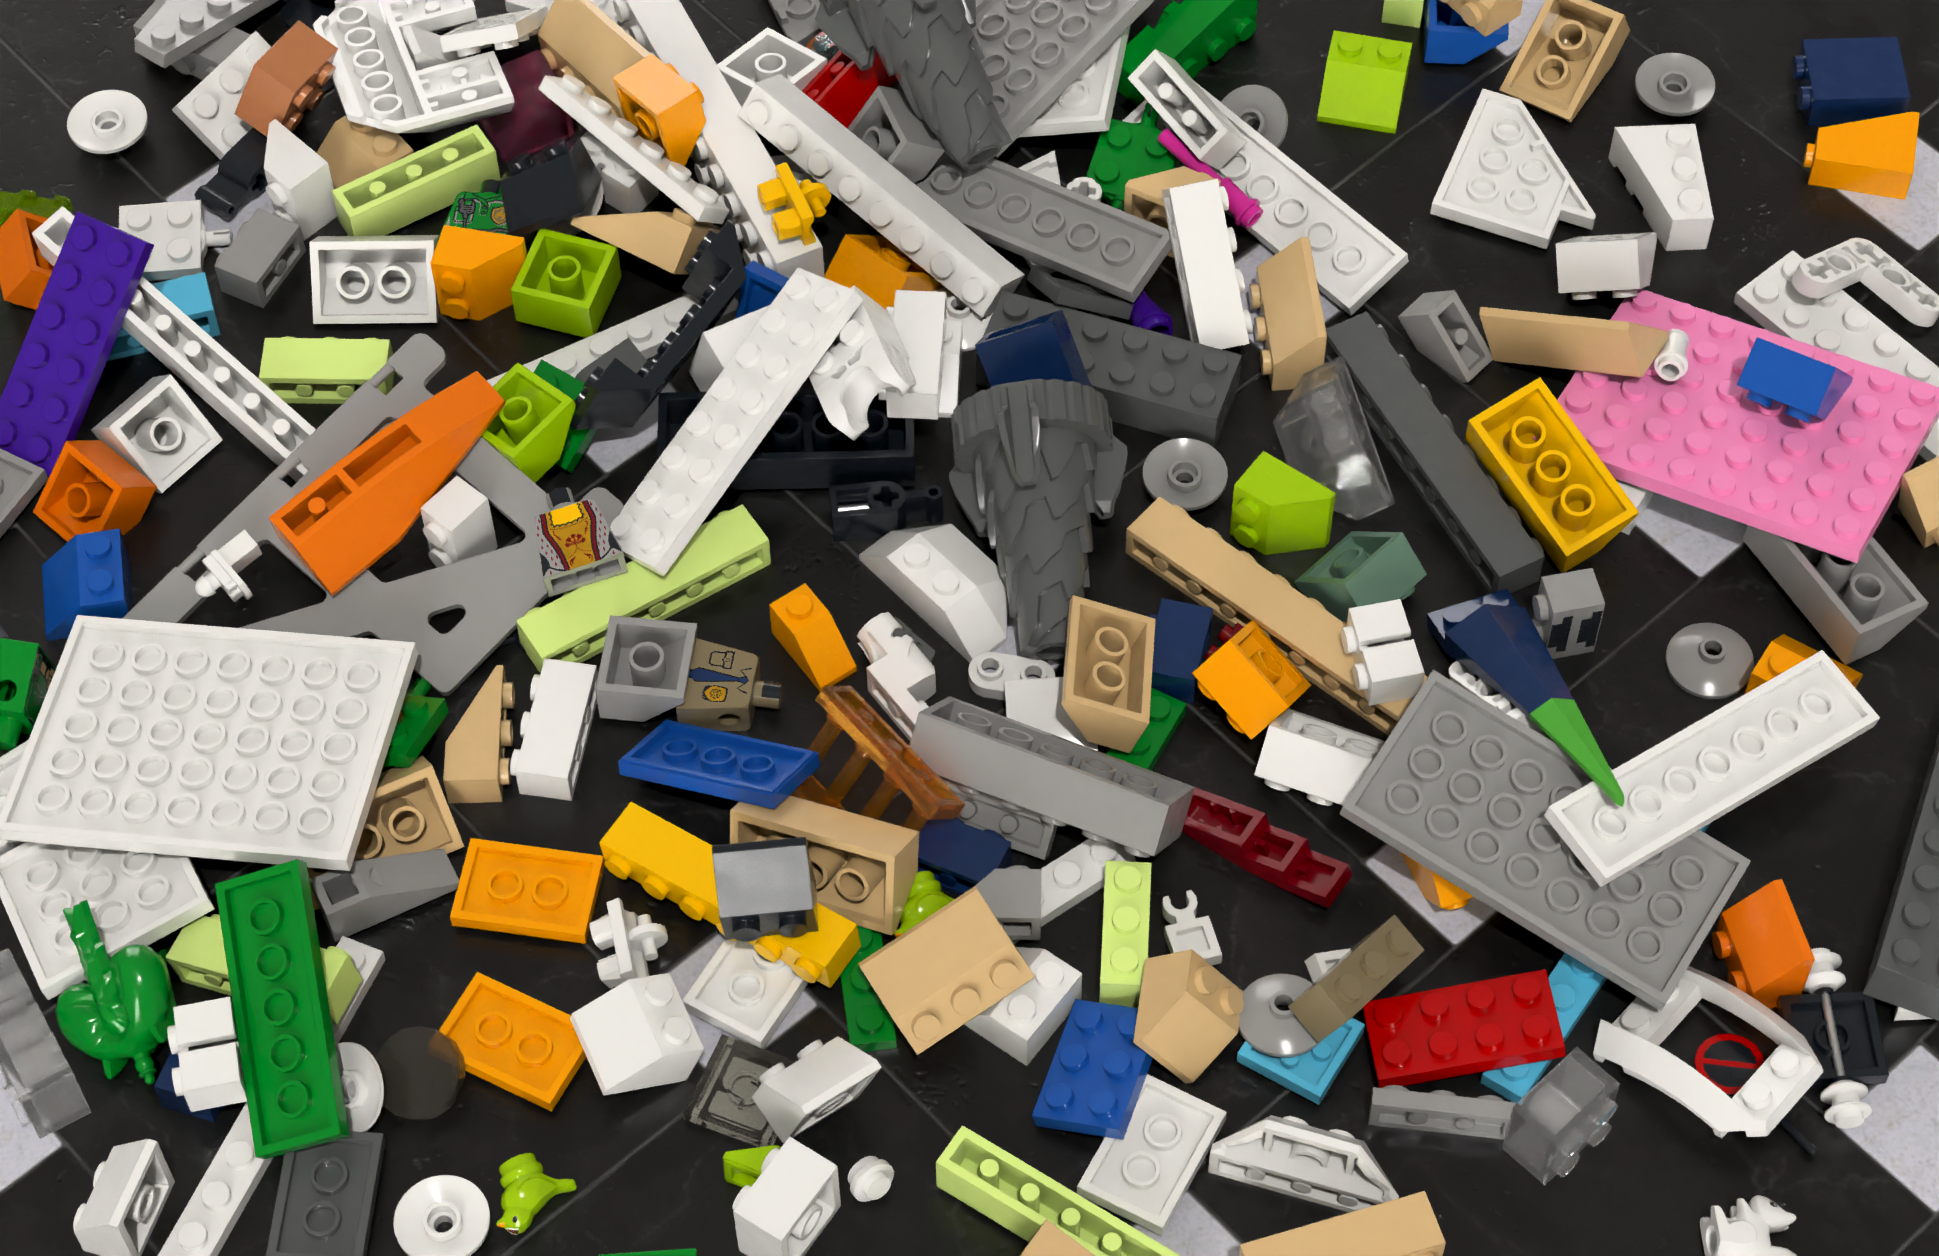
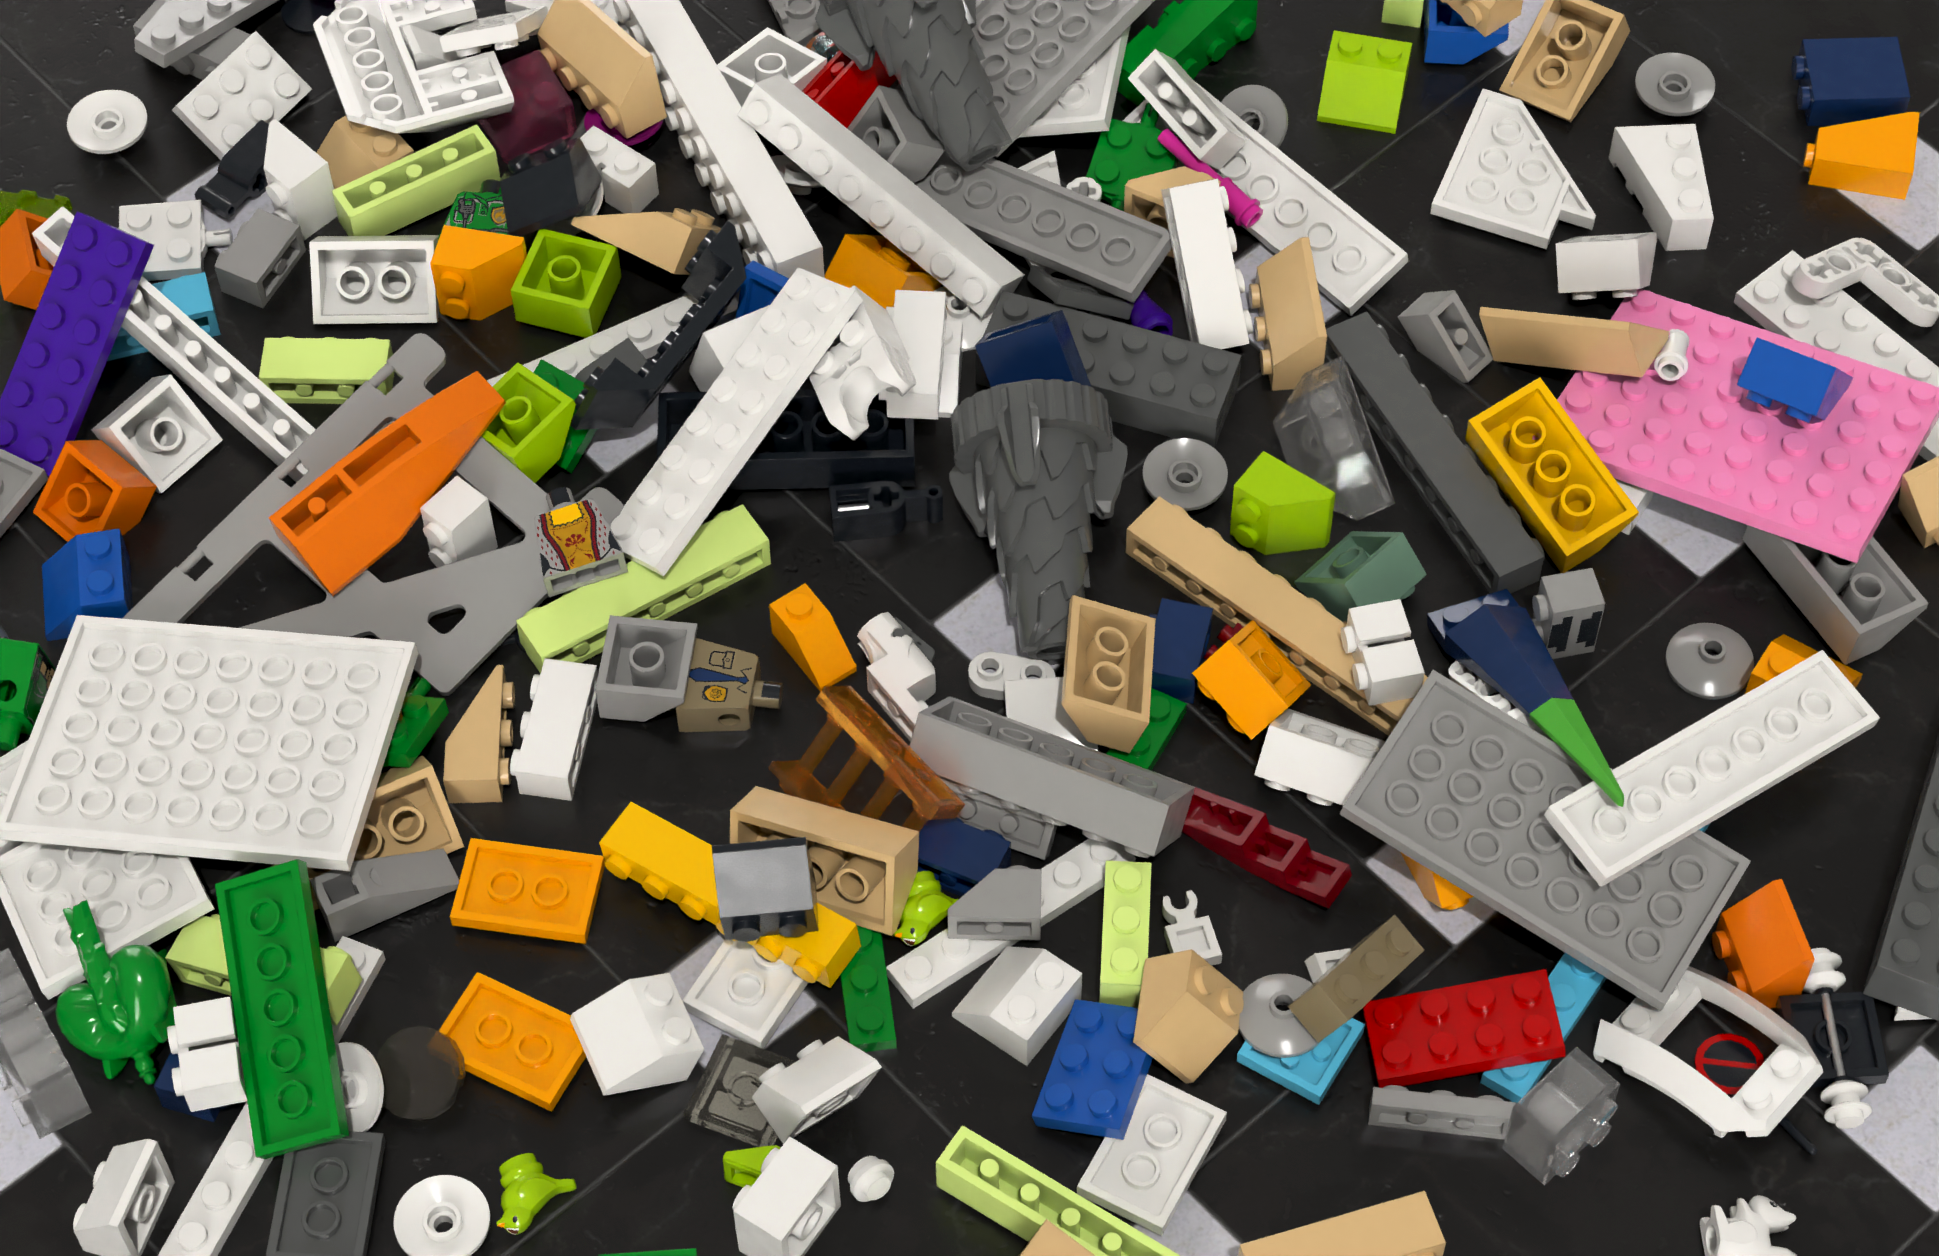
white piece [195,529,262,602] -> none
nougat brick [234,20,338,137] -> none
white plate [538,74,730,224] -> none
white hips [589,898,668,988] -> none
light orange slope [612,54,706,166] -> none
blue tile [618,719,820,809] -> none
yellow hips [757,162,831,246] -> none
tan slope [858,886,1035,1055] -> none
white wedge [859,524,1008,663] -> none
white wedge [1208,1115,1399,1212] -> none

